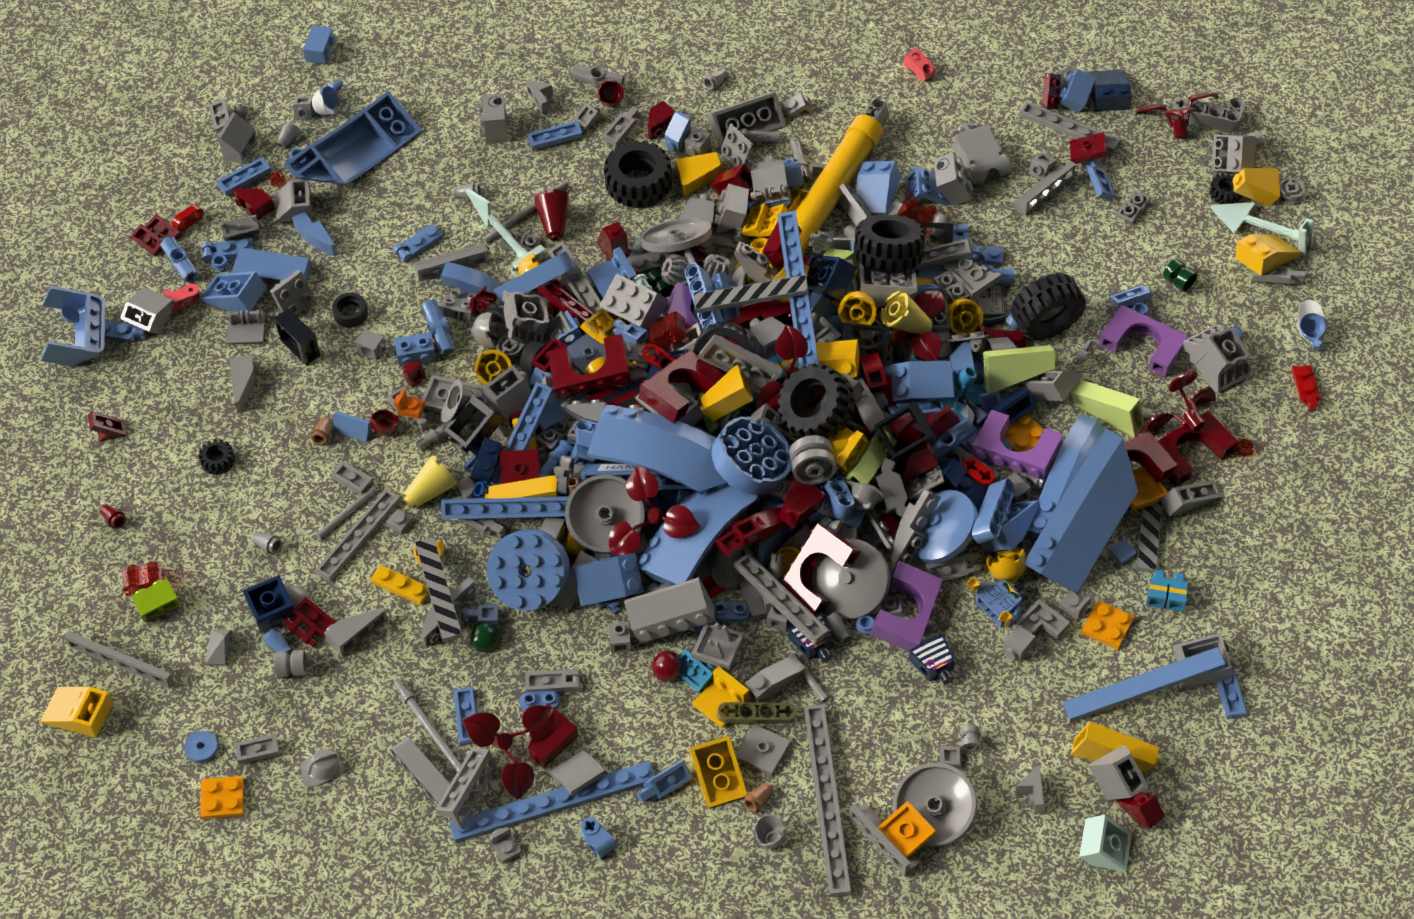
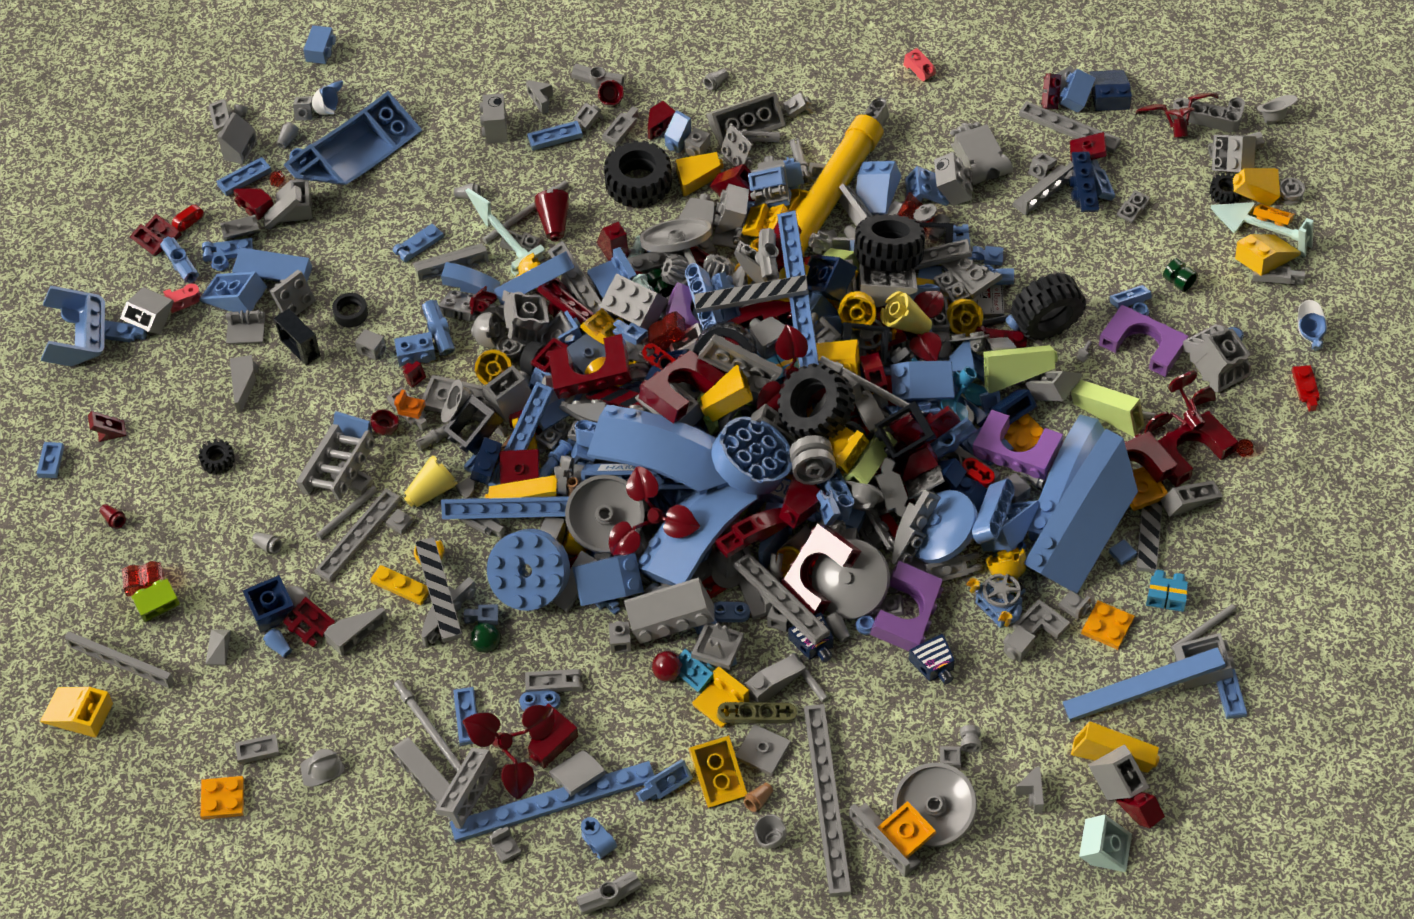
medium blue piece [184,731,218,763] -> none
light grey wheel [274,650,307,678] -> none
medium blue slope [292,212,337,256] -> none
medium nougat cone [311,417,331,445] -> none
blue plate [473,481,490,498] -> none
none -> medium blue plate [36,442,64,478]
none -> light grey tile [264,185,301,229]
none -> light grey fence [296,424,376,500]
none -> light grey piece [576,870,642,915]
none -> medium blue tile [748,166,786,192]
none -> light grey piece [755,228,779,282]
none -> medium blue plate [817,490,840,525]
none -> light grey bar [819,356,924,415]
none -> light grey plate [890,347,910,364]
none -> light grey piece [913,203,937,222]
none -> light grey wheel [983,574,1021,608]
none -> dark blue bracket [1069,151,1099,213]
none -> light grey bar [1171,604,1236,651]
none -> light orange plate [1253,204,1295,227]
none -> light grey piece [1257,95,1297,125]

